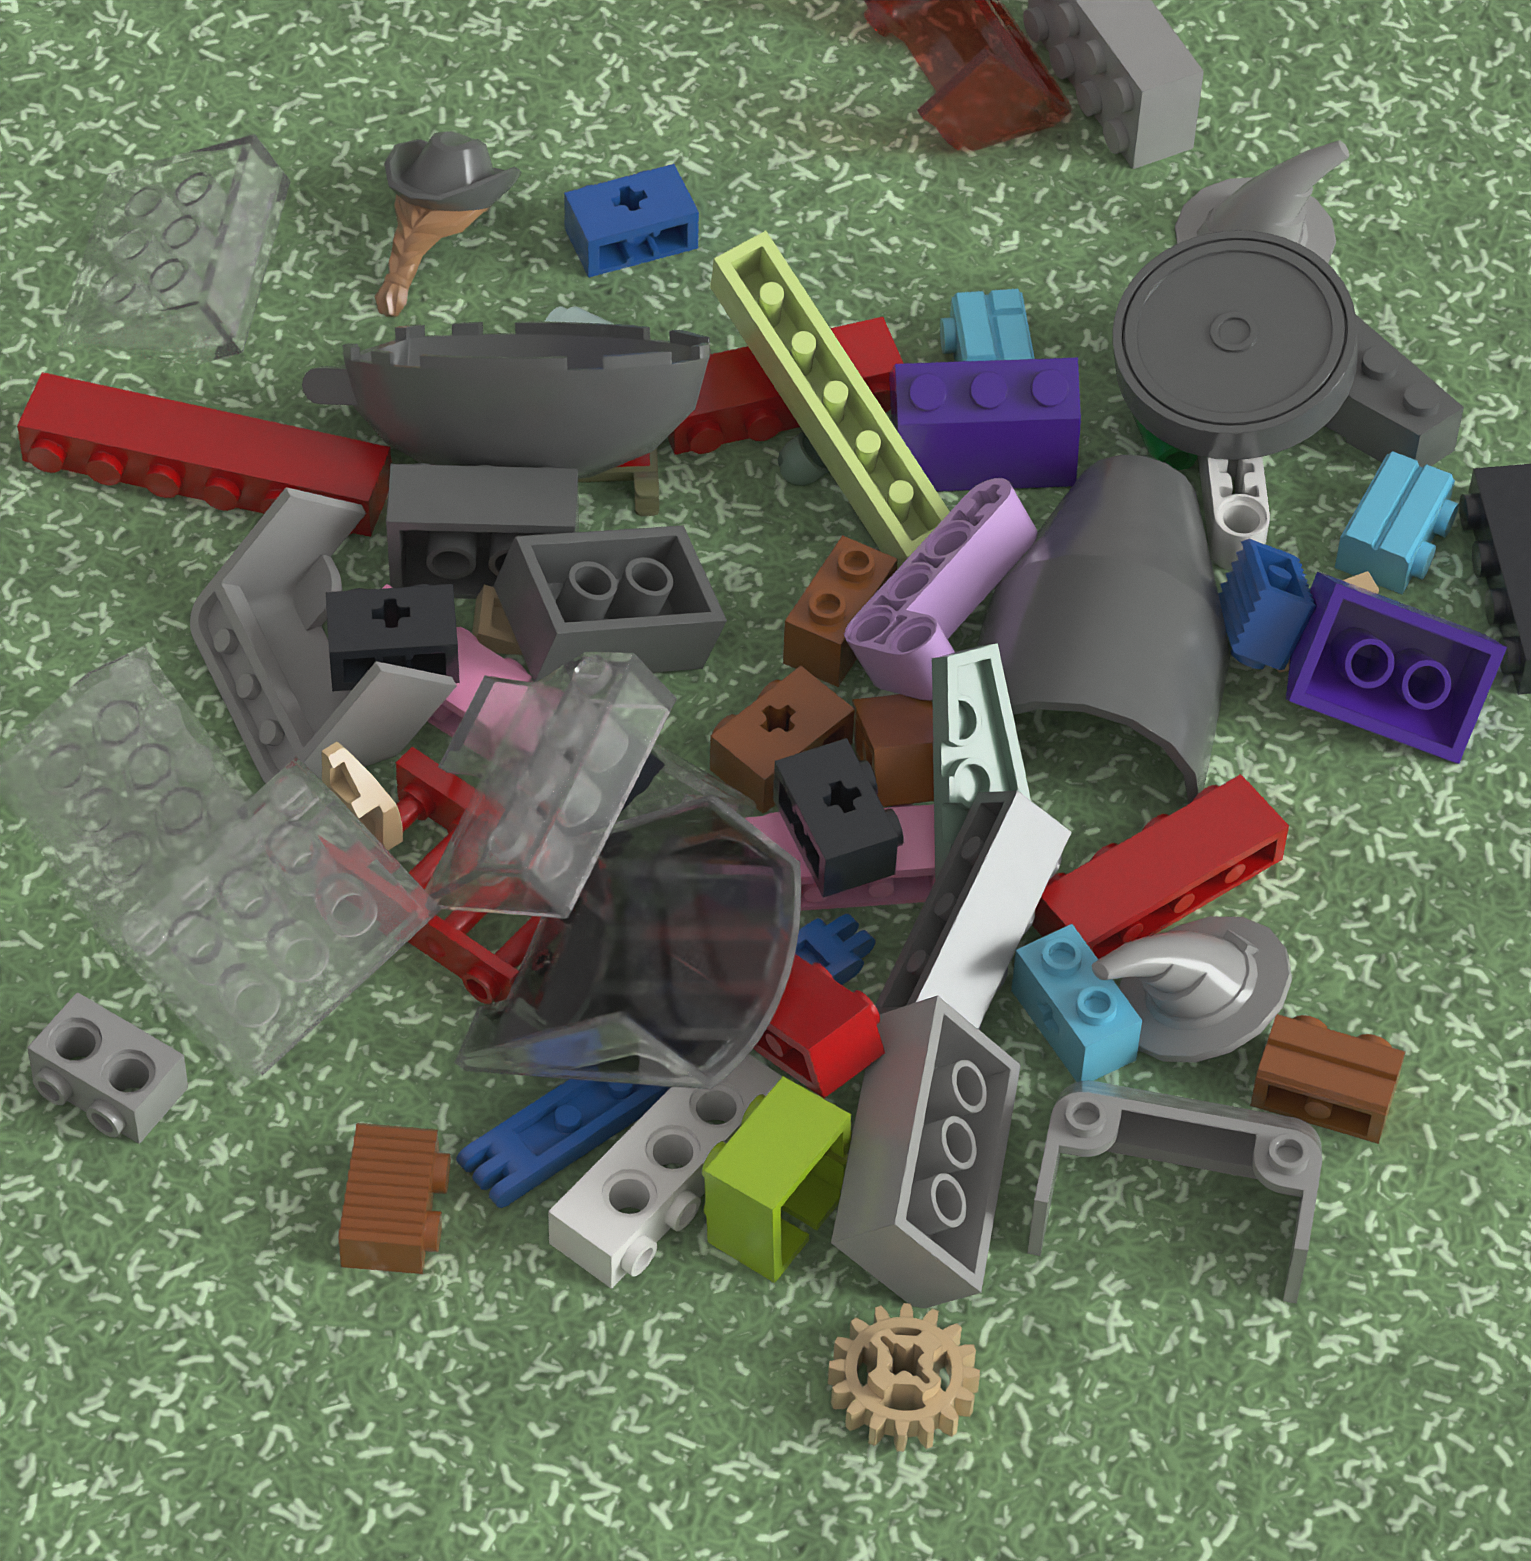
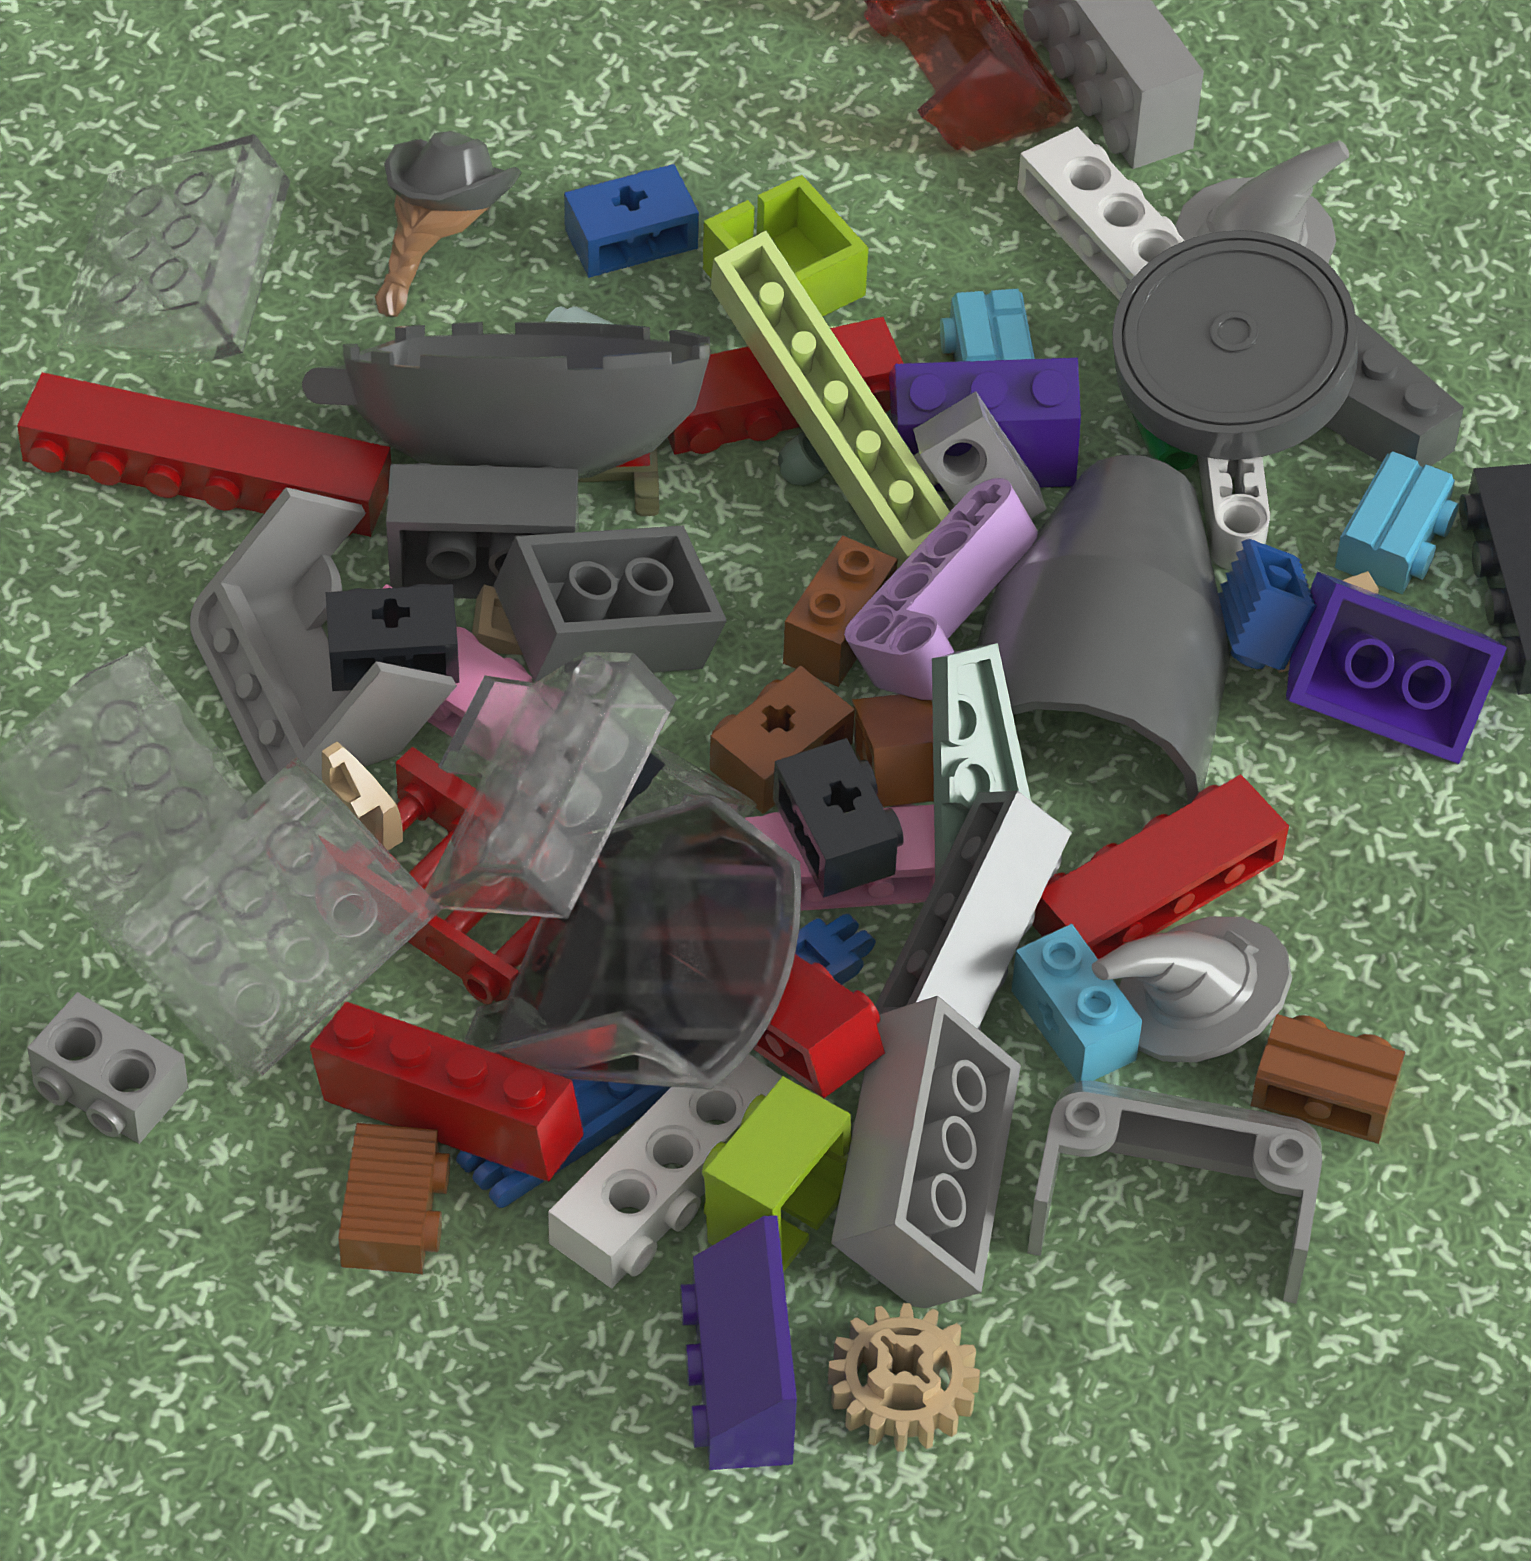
none -> red brick [309,1001,584,1182]
none -> dark purple slope [680,1215,797,1470]
none -> lime piece [703,174,869,317]
none -> light grey brick [913,391,1047,519]
none -> white brick [1017,126,1185,301]

